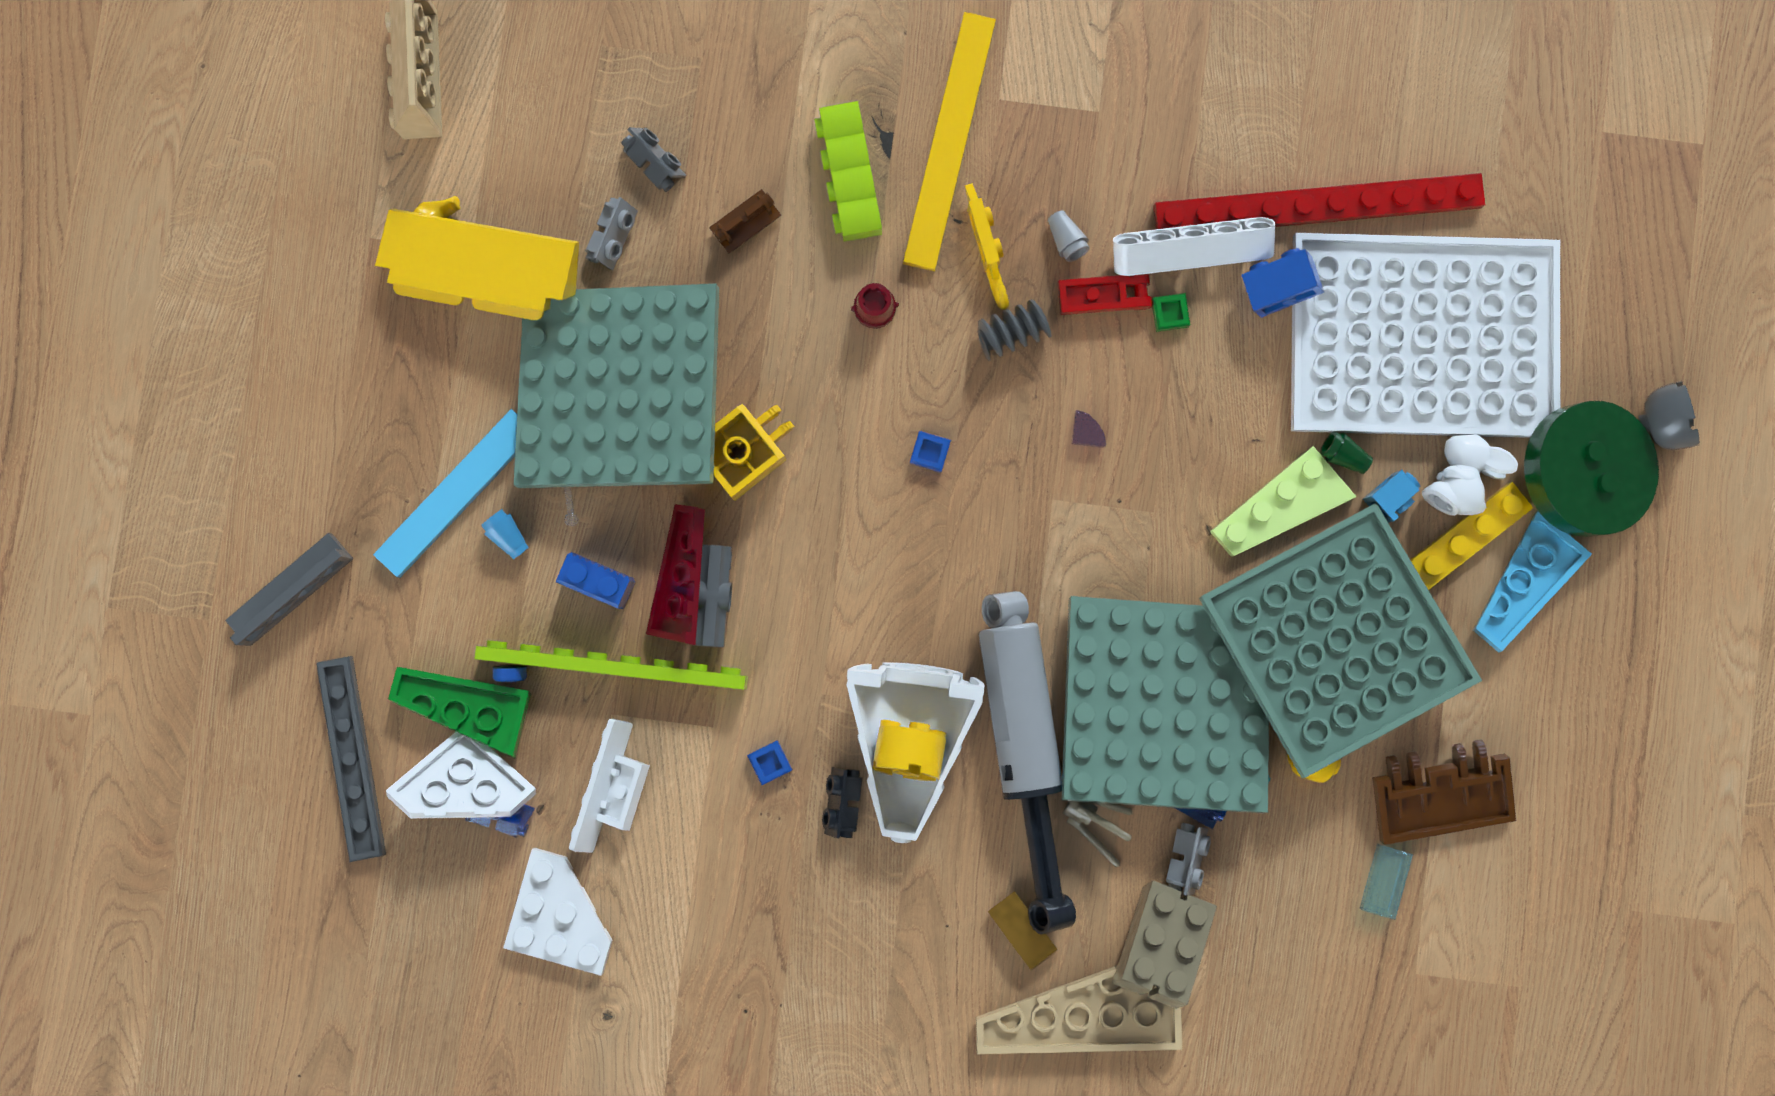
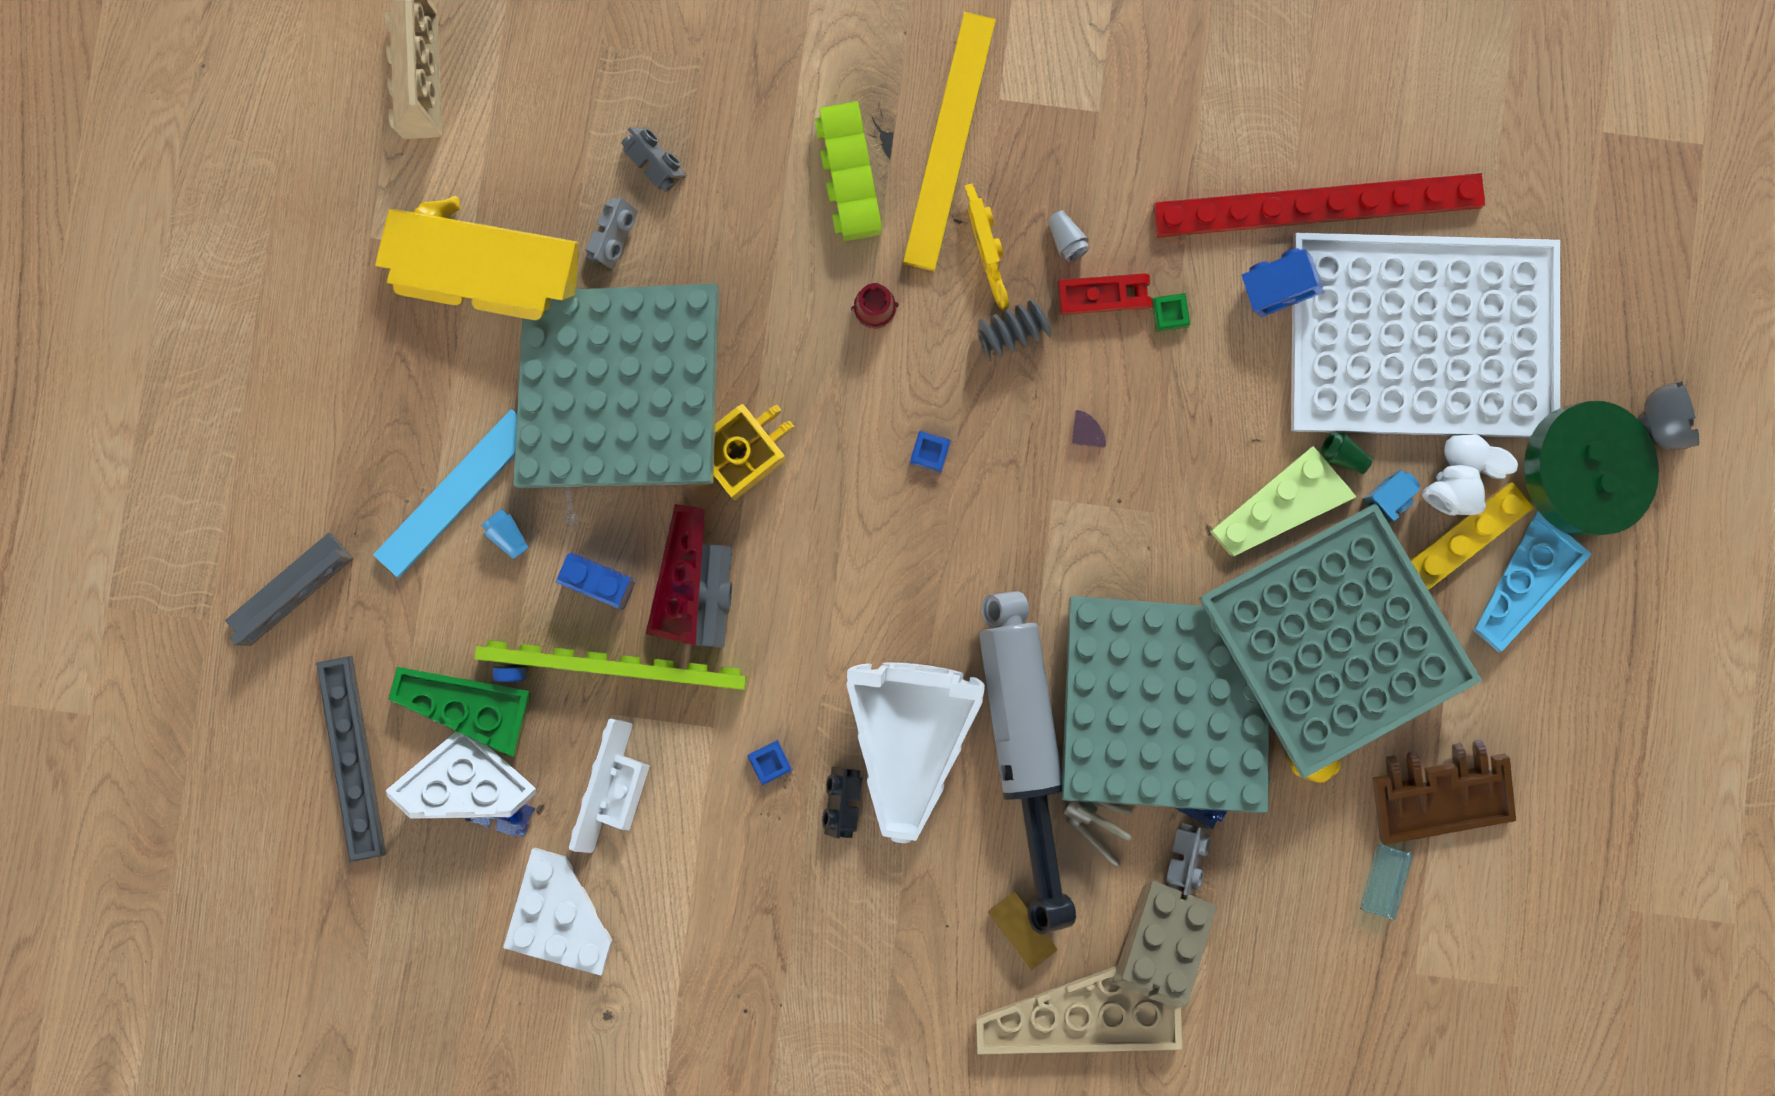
reddish brown hinge [709,189,782,254] -> none
yellow brick [872,720,946,781] -> none
white beam [1113,217,1275,276] -> none

